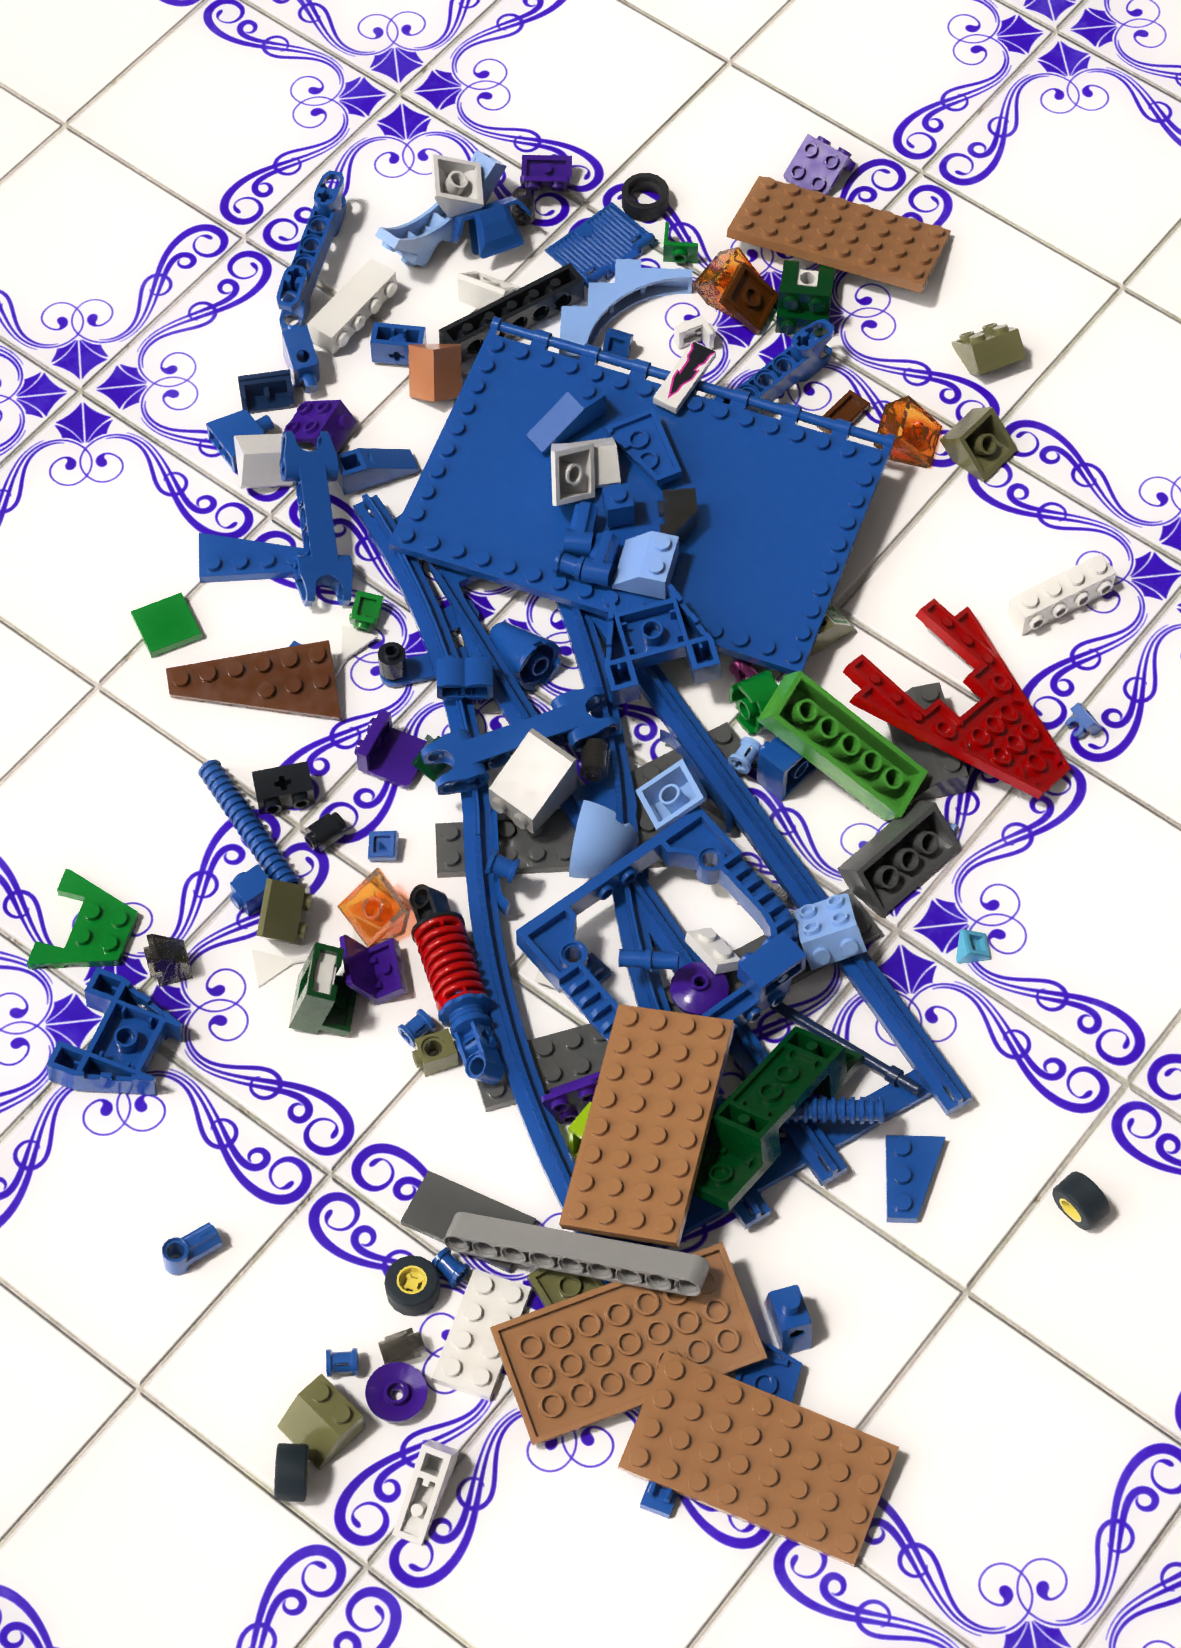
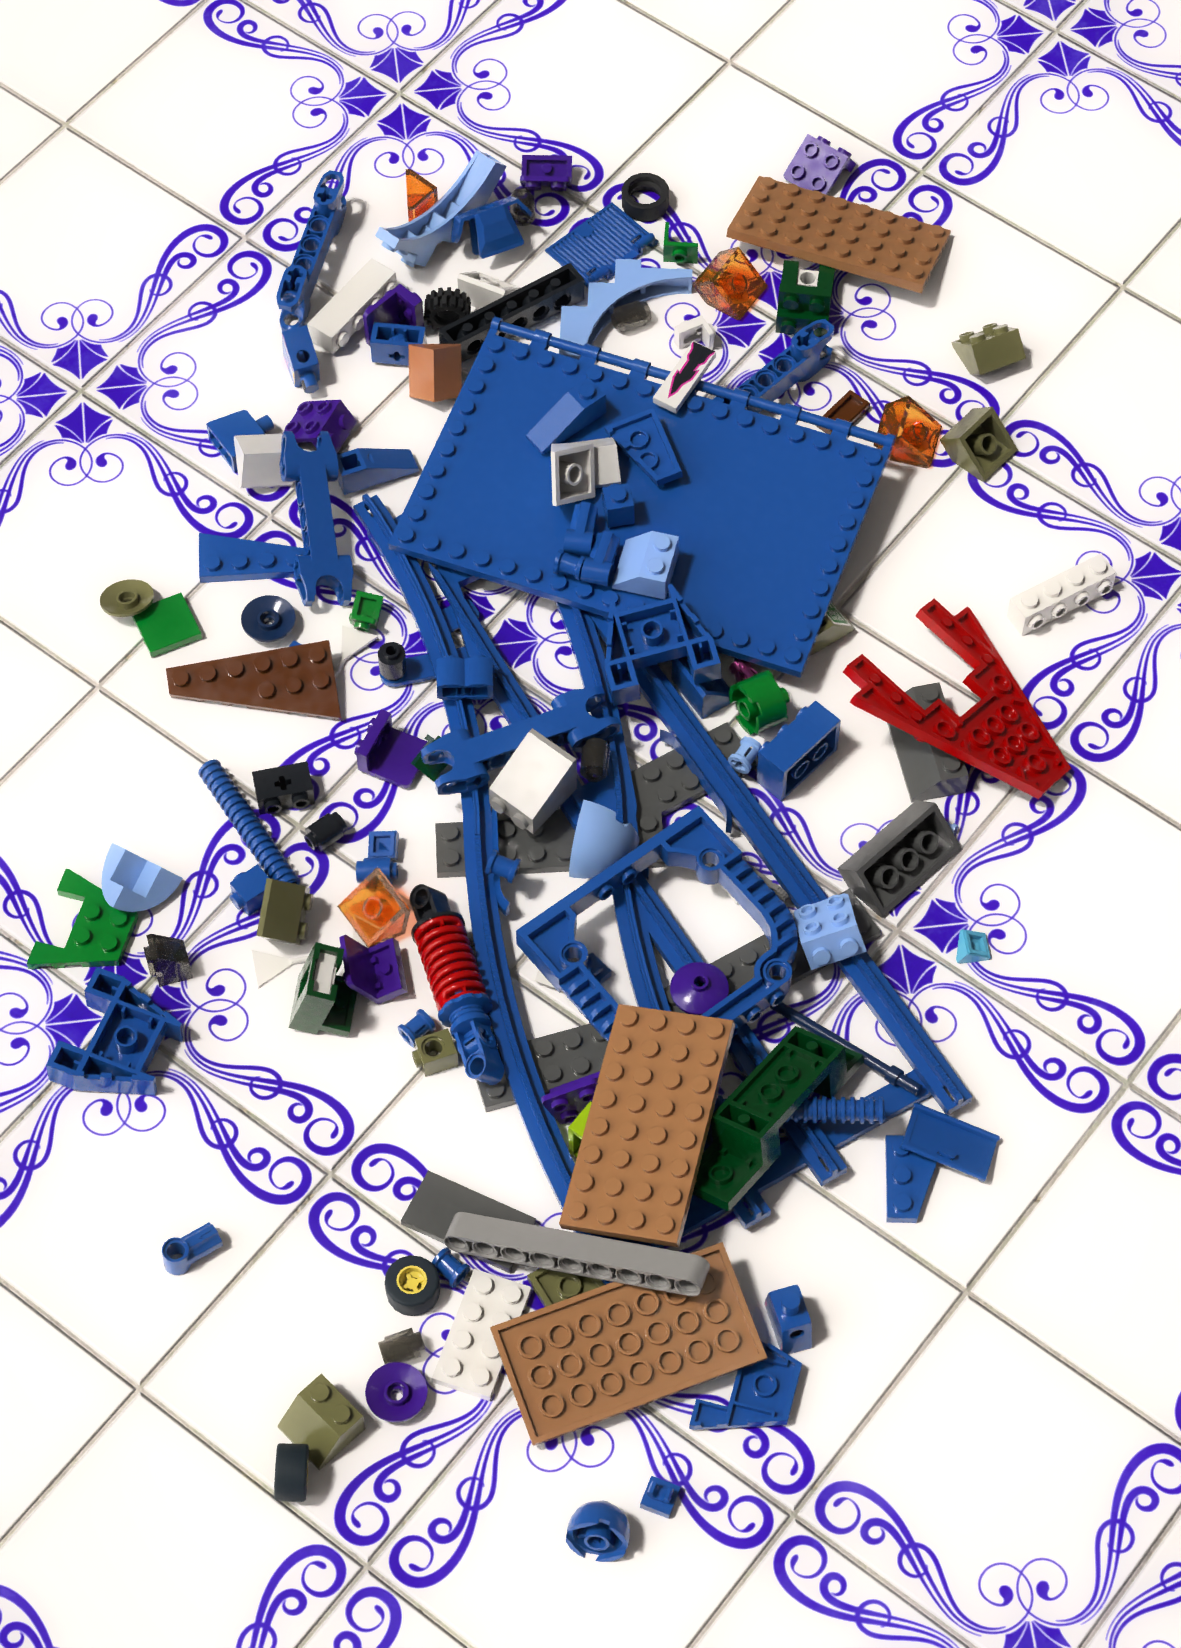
dark blue hinge [238,369,295,414] -> none
blue bush [326,1348,359,1377] -> none
white slope [392,1440,460,1546] -> none
white slope [431,154,484,218] -> none
blue cone [489,621,561,690] -> none
blue tile [602,328,634,359] -> none
medium nougat plate [617,1350,899,1567] -> none
blue pin [618,948,679,972] -> none
light blue slope [635,759,707,832] -> none
clear smoke slope [657,487,698,543] -> none
white plate [685,927,740,974] -> none
reddish brown tile [719,262,779,335] -> none
blue brick [737,931,807,1002] -> none
bright green brick [757,670,928,821] -> none
black wheel [1052,1171,1110,1230] -> none
tile [1065,702,1103,739] -> none
none -> olive dish [100,579,154,617]
none -> light blue brick [101,843,183,912]
none -> dark blue dish [241,595,296,643]
none -> blue brick [356,857,398,886]
none -> dark purple bracket [363,284,424,346]
none -> clear orange slope [405,169,438,222]
none -> black tyre [424,287,471,330]
none -> blue cylinder [566,1500,630,1562]
none -> clear smoke brick [611,301,651,333]
none -> blue slope [671,656,730,719]
none -> blue door [900,1102,1000,1182]

